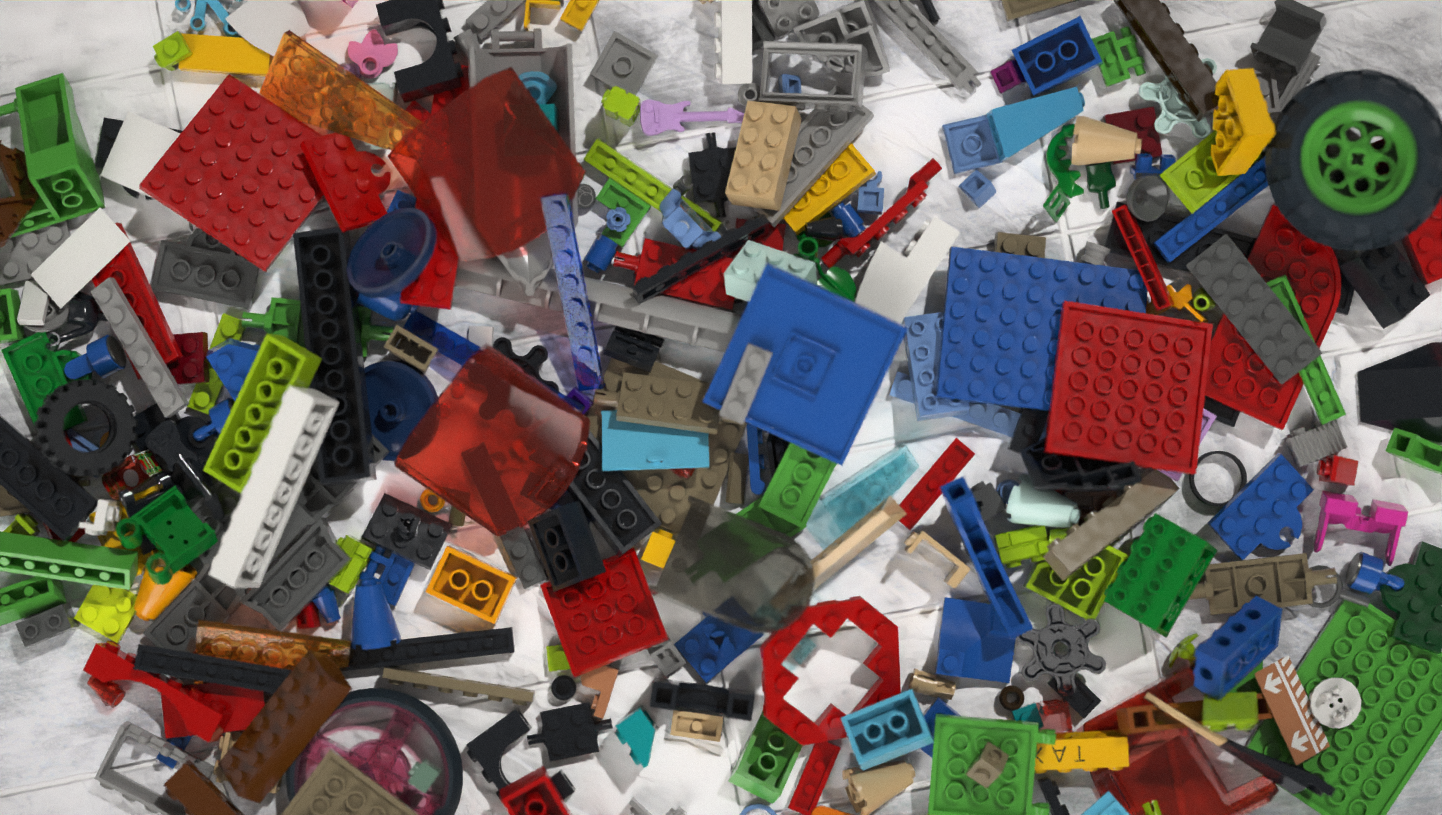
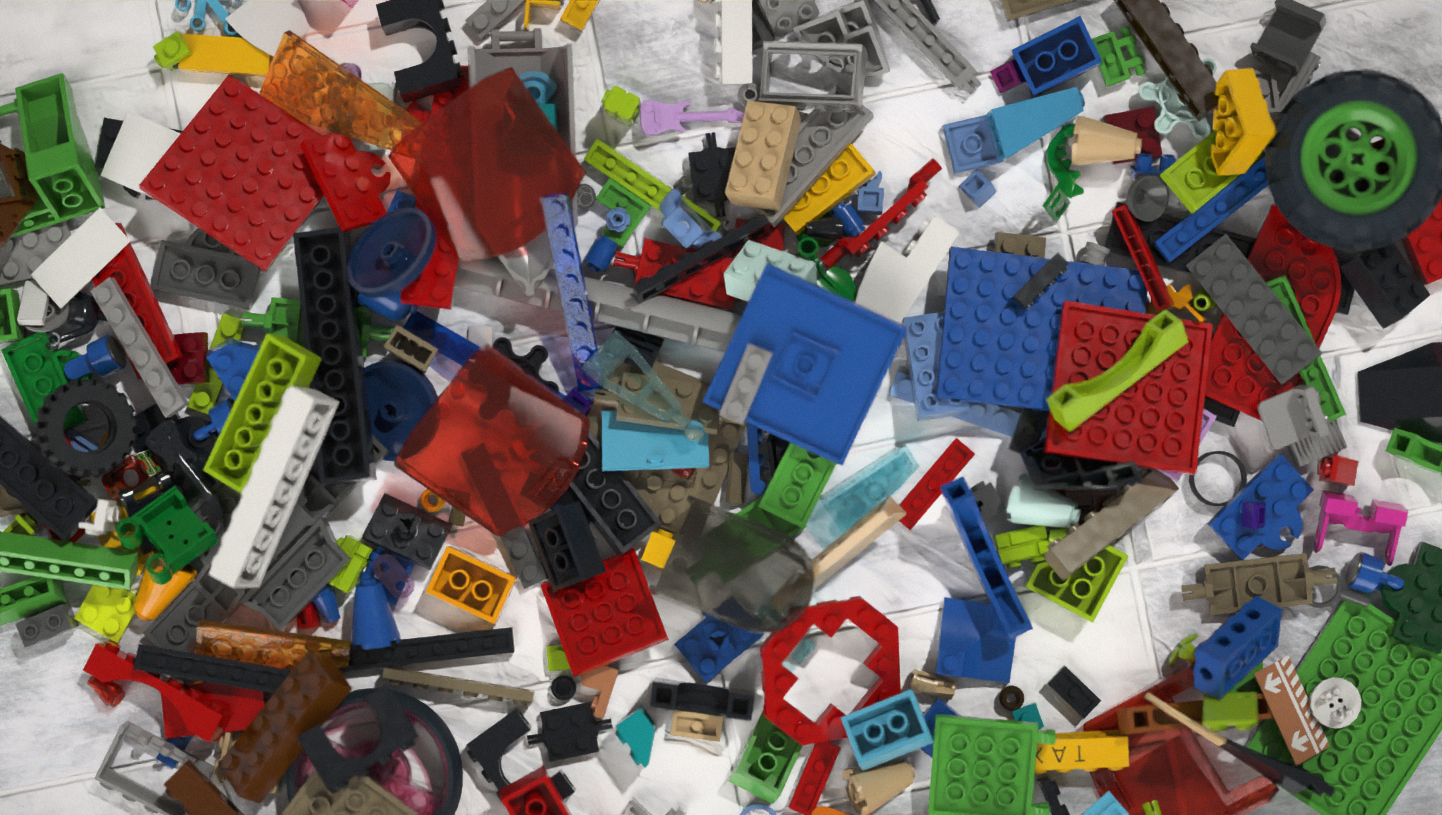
bright pink plate [348,29,398,79] -> none
sand green plate [408,759,442,794] -> none
light grey cone [453,28,480,61] -> none
light grey plate [590,31,658,95] -> none
light grey bracket [647,634,686,677] -> none
medium blue slope [778,74,801,93] -> none
tan panel [904,530,971,589] -> none
dark tan bracket [966,742,1009,788] -> none
medium blue plate [996,479,1020,504] -> none
black plate [1016,603,1106,696] -> none
clear red panel [1037,698,1073,733] -> none
dark green piece [1085,162,1116,209] -> none
green brick [1103,513,1218,638] -> none
none -> black arch [297,684,419,793]
none -> clear purple plate [372,554,415,599]
none -> clear light blue plate [582,331,705,441]
none -> black piece [1011,253,1069,309]
none -> lime arch [1047,309,1188,431]
none -> dark purple slope [1242,502,1266,529]
none -> light grey bracket [1257,385,1330,450]

